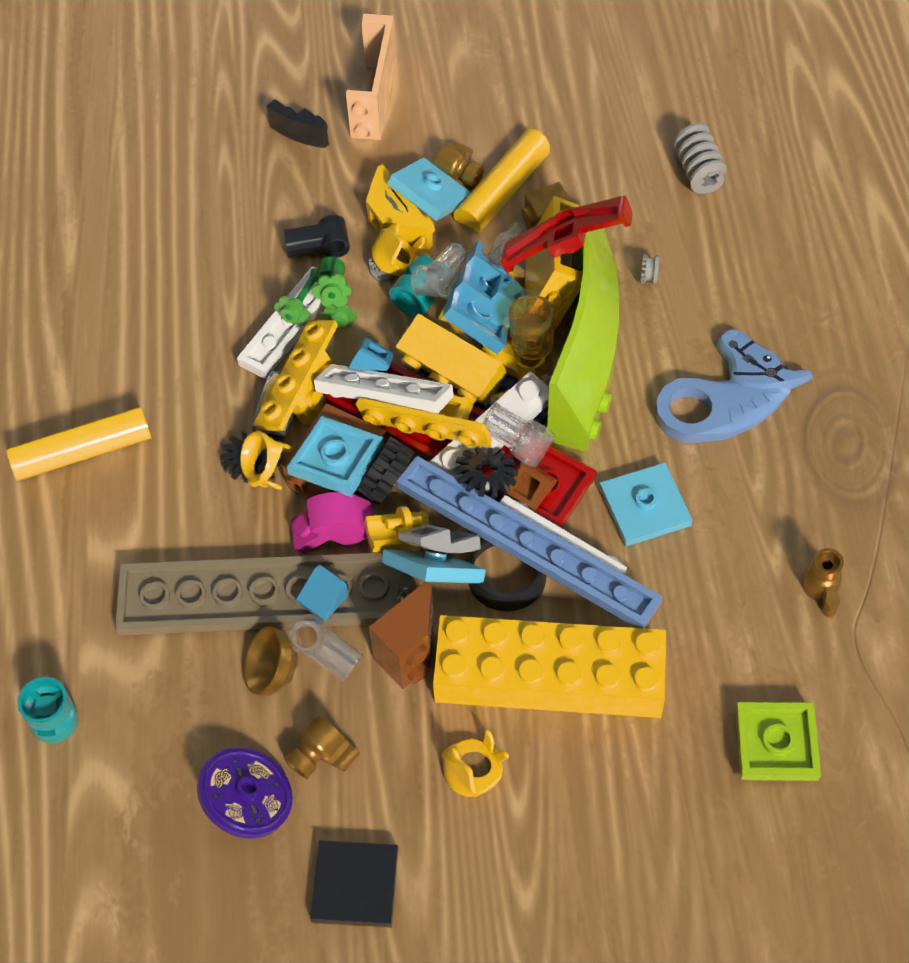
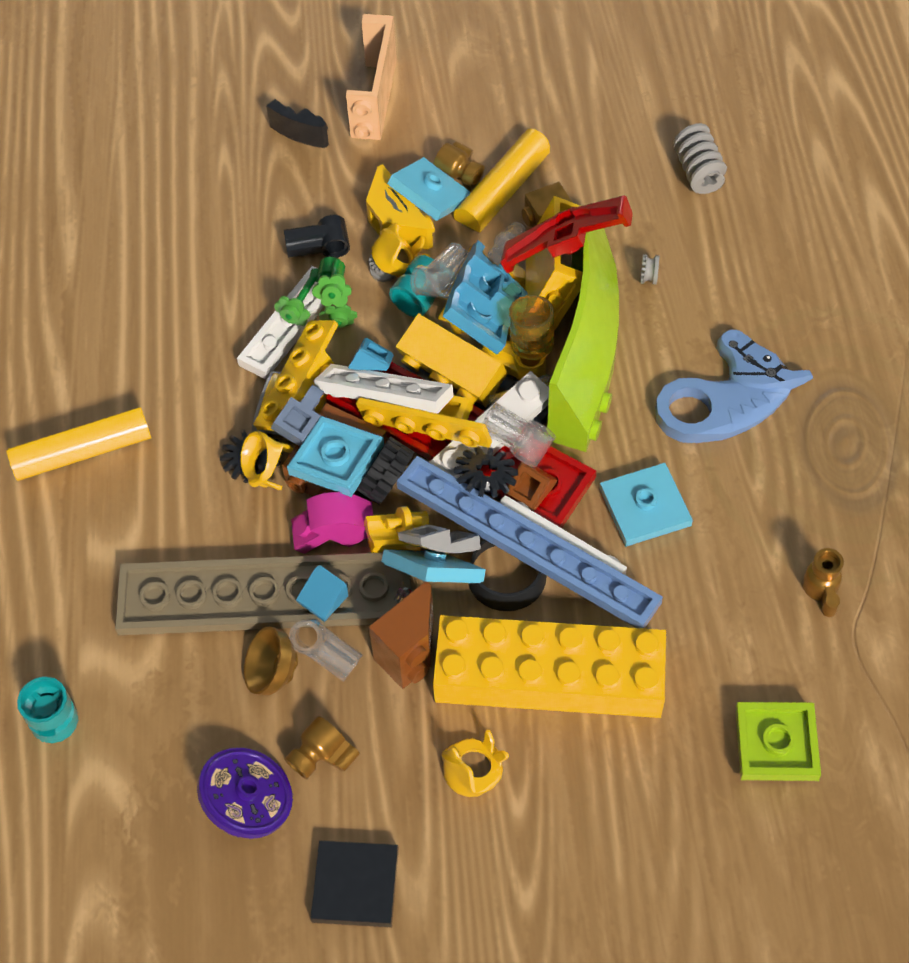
none -> sand blue plate [271,384,324,447]

